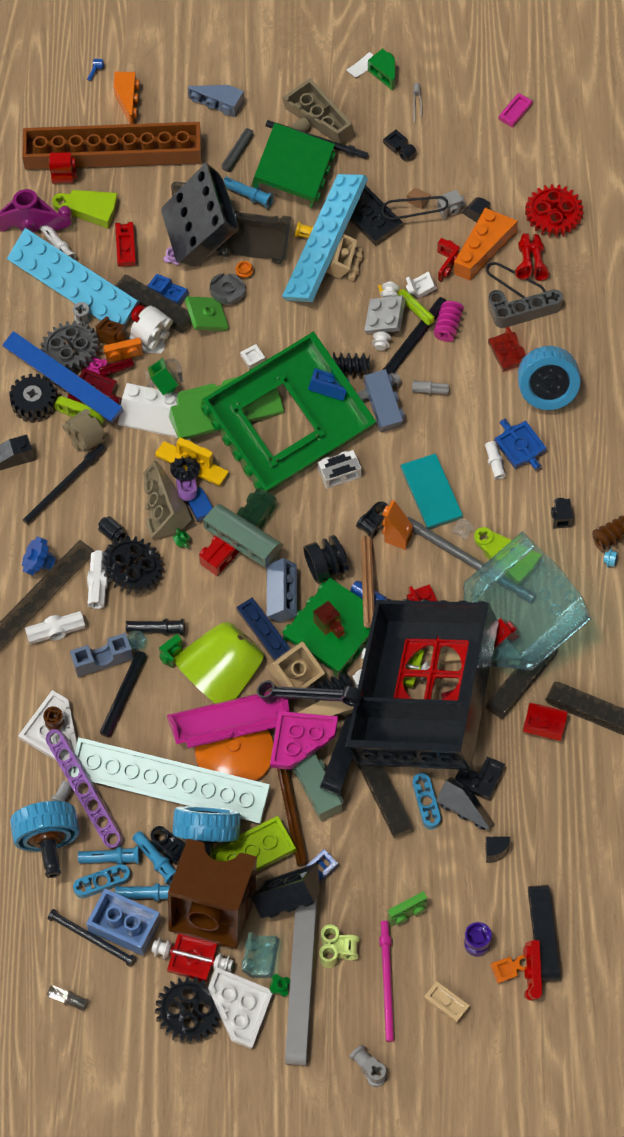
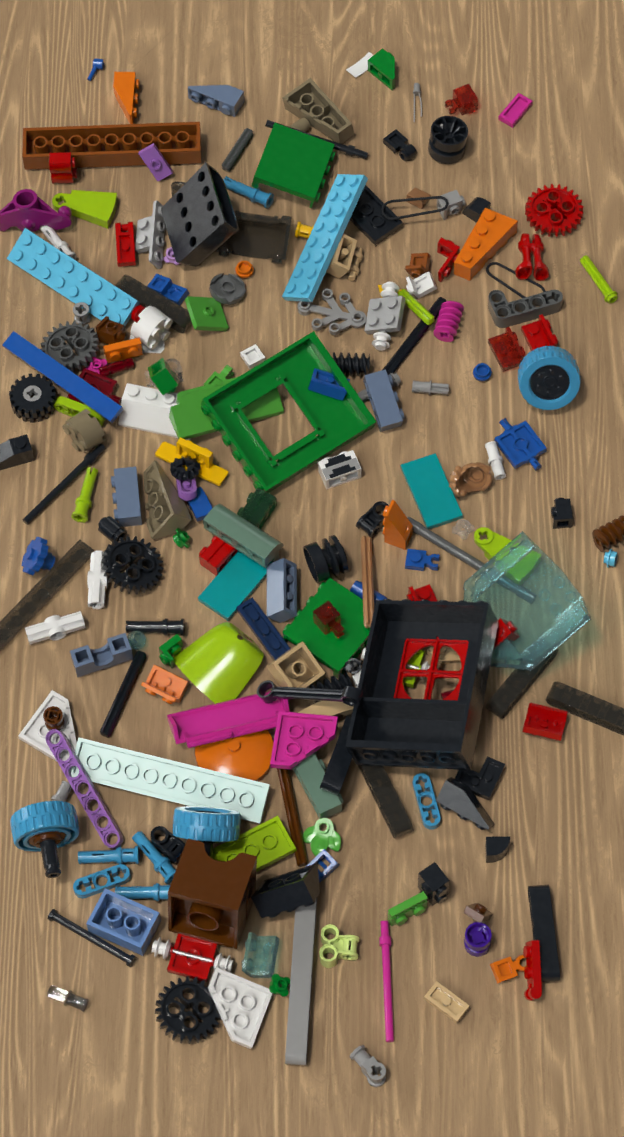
none -> lime pin [71,467,98,523]
none -> sand blue brick [111,467,142,527]
none -> light grey bracket [135,200,166,269]
none -> medium lavender plate [139,143,173,181]
none -> orange bracket [141,664,190,704]
none -> teal tile [198,551,273,621]
none -> bright green plate [203,365,234,386]
none -> light grey plant [298,288,367,335]
none -> bright green plate [302,818,341,857]
none -> black axle [343,658,363,674]
none -> dark orange bracket [405,253,431,278]
none -> blue plate [405,549,439,571]
none -> black brick [418,862,450,906]
none -> black wheel [428,116,468,164]
none -> clear red brick [445,84,478,116]
none -> medium nougat hair [449,462,493,497]
none -> reddish brown plate [464,903,493,923]
none -> blue plate [473,363,492,381]
none -> red bracket [521,314,558,351]
none -> lime axle [580,255,618,304]

